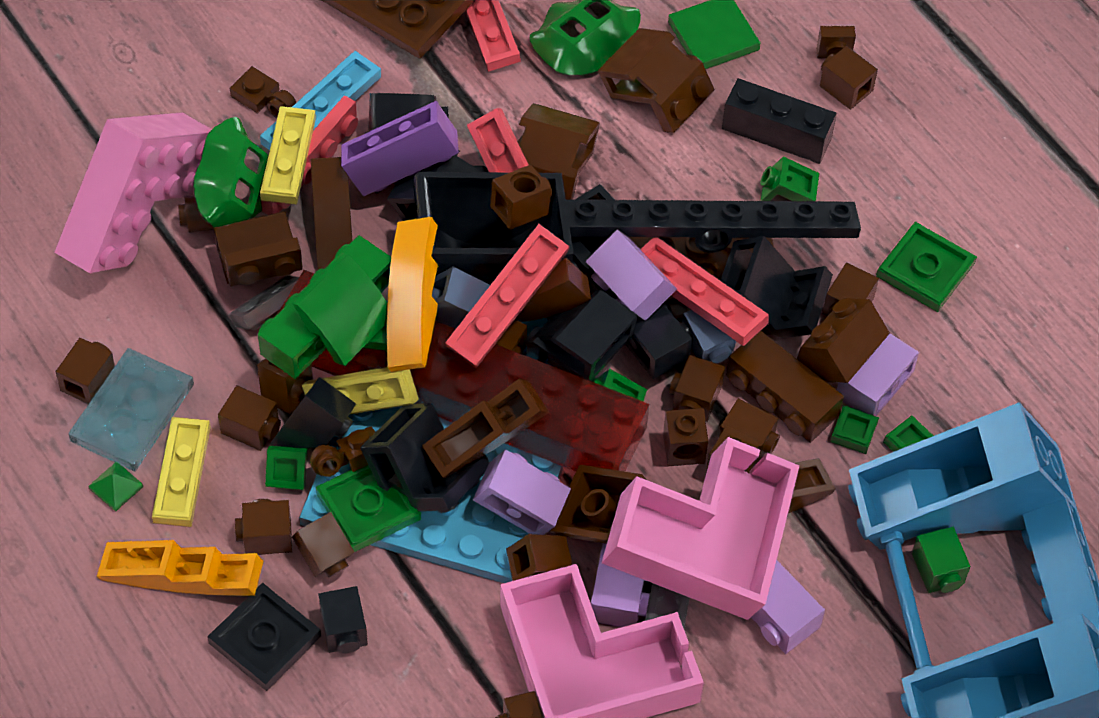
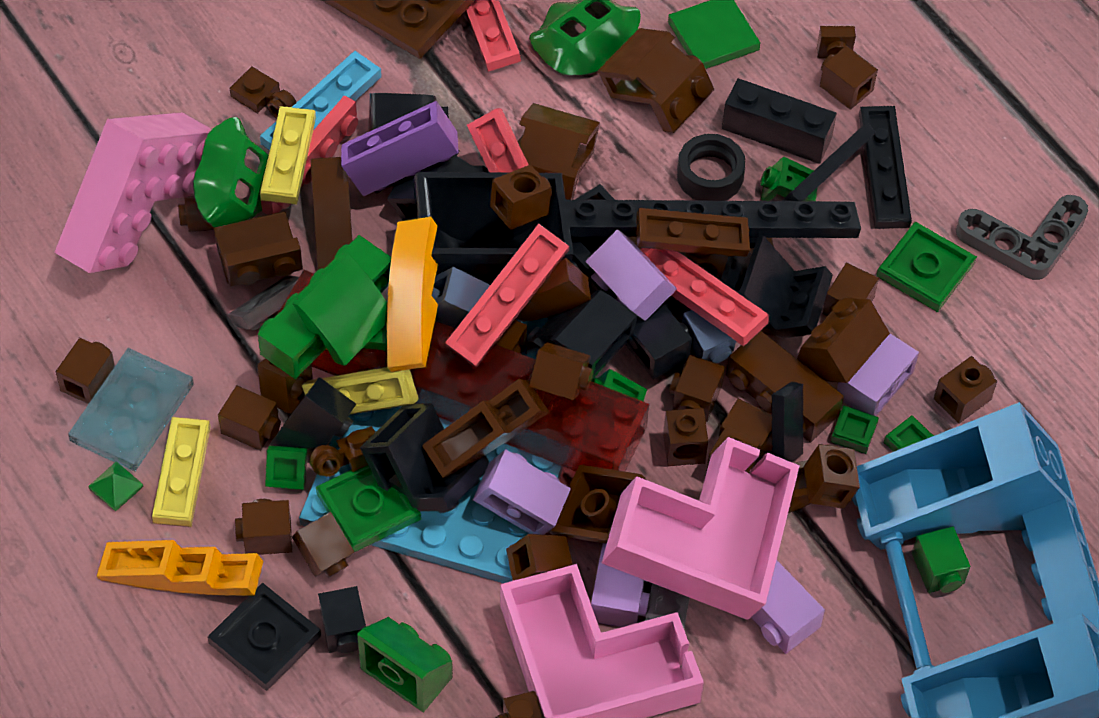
none -> green slope [357,617,453,713]
none -> reddish brown brick [529,342,593,400]
none -> reddish brown plate [636,208,750,257]
none -> black tyre [677,134,745,201]
none -> black tile [772,382,803,462]
none -> black tile [782,123,876,201]
none -> reddish brown brick [804,444,860,509]
none -> black tile [859,106,912,229]
none -> reddish brown brick [933,356,997,424]
none -> dark grey beam [956,195,1088,280]

